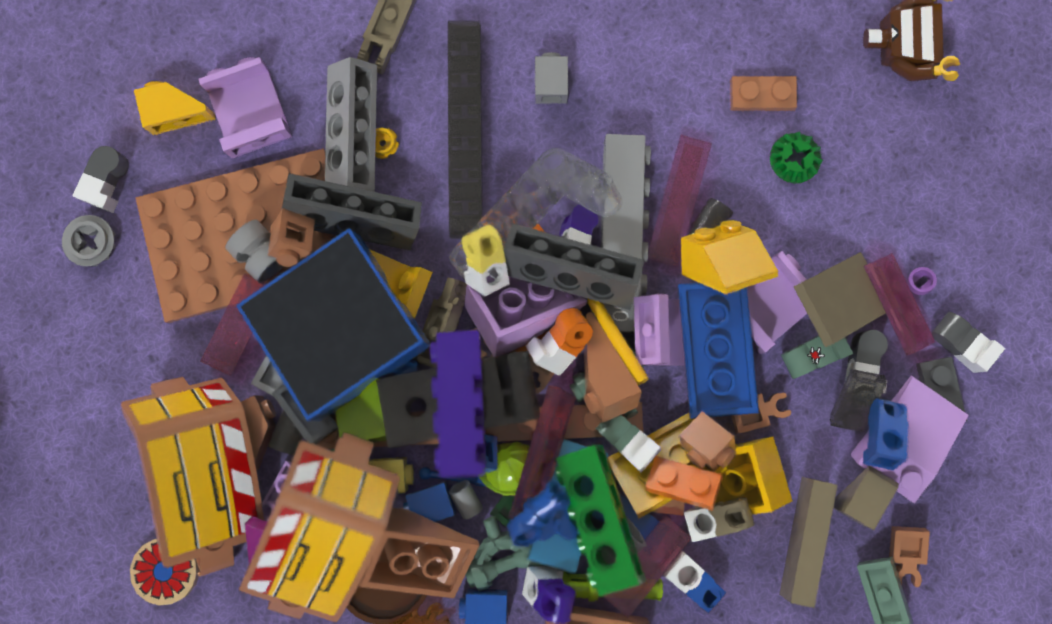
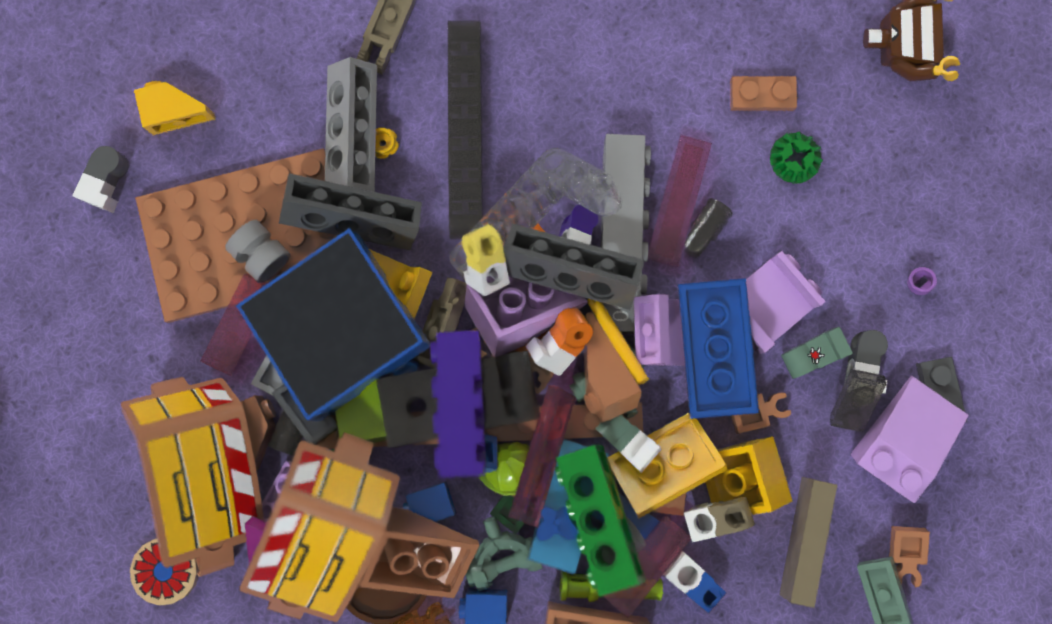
light grey gear [62,215,116,267] -> none
lavender panel [198,57,292,158] -> none
nougat brick [268,208,315,267] -> none
light yellow bracket [368,457,414,493] -> none
blue hinge [419,467,486,487] -> none
light grey hinge [448,480,483,519] -> none
blue connector [506,480,571,547] -> none
dark purple leg [522,566,576,624] -> none
light grey brick [535,52,568,104] -> none
orange plate [645,456,723,511] -> none
nougat brick [679,412,736,472] -> none
yellow slope [681,220,778,294] -> none
dark tan tile [793,252,892,347] -> none
dark tan slope [833,466,899,530] -> none
blue leg [863,398,909,470] -> none
clear pink tile [864,253,935,356] -> none
leg [931,312,1005,373] -> none

